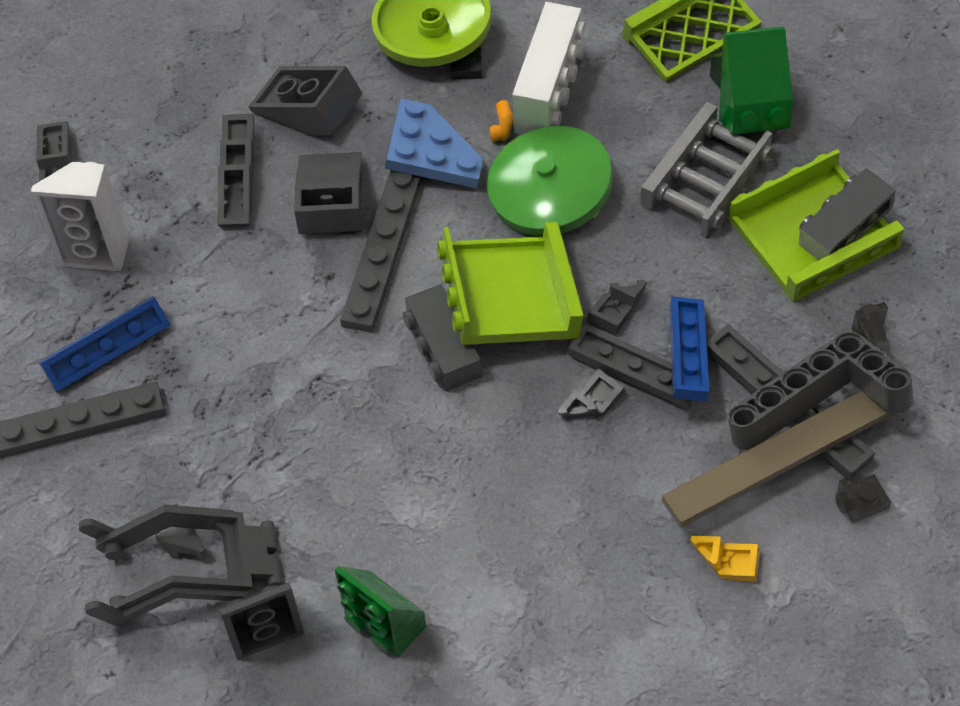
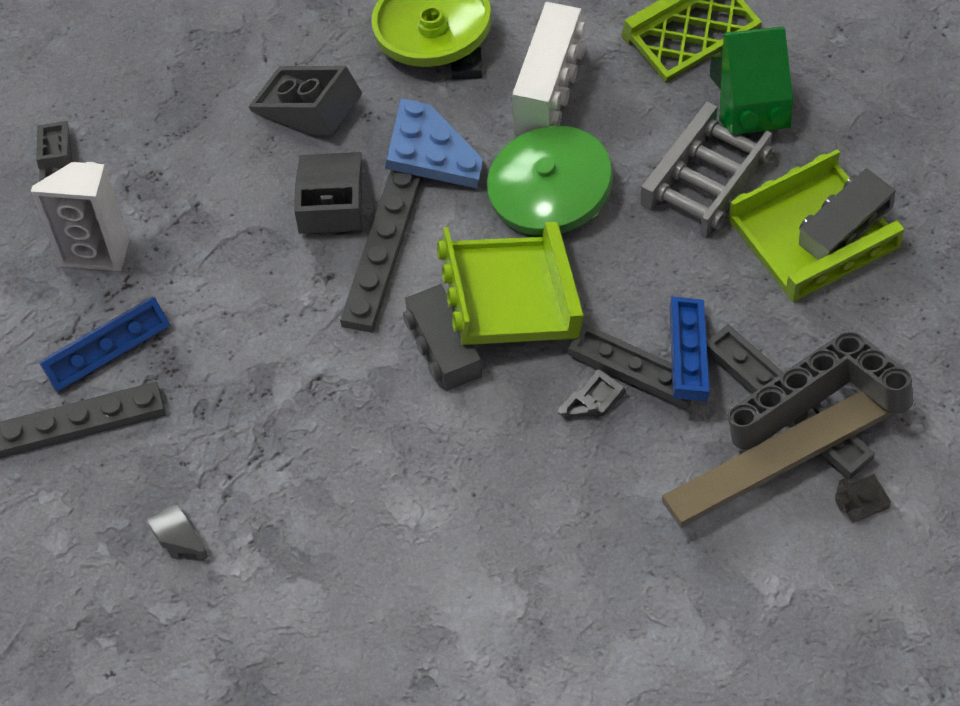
dark grey piece [78,504,282,626] -> none
dark grey slope [218,114,255,227] -> none
dark grey slope [219,582,304,660] -> none
green slope [335,566,427,657] -> none
light orange arm [489,100,513,142] -> none
dark grey slope [587,280,647,335] -> none
yellow slope [691,536,760,582] -> none
clear smoke bracket [851,302,888,351] -> none

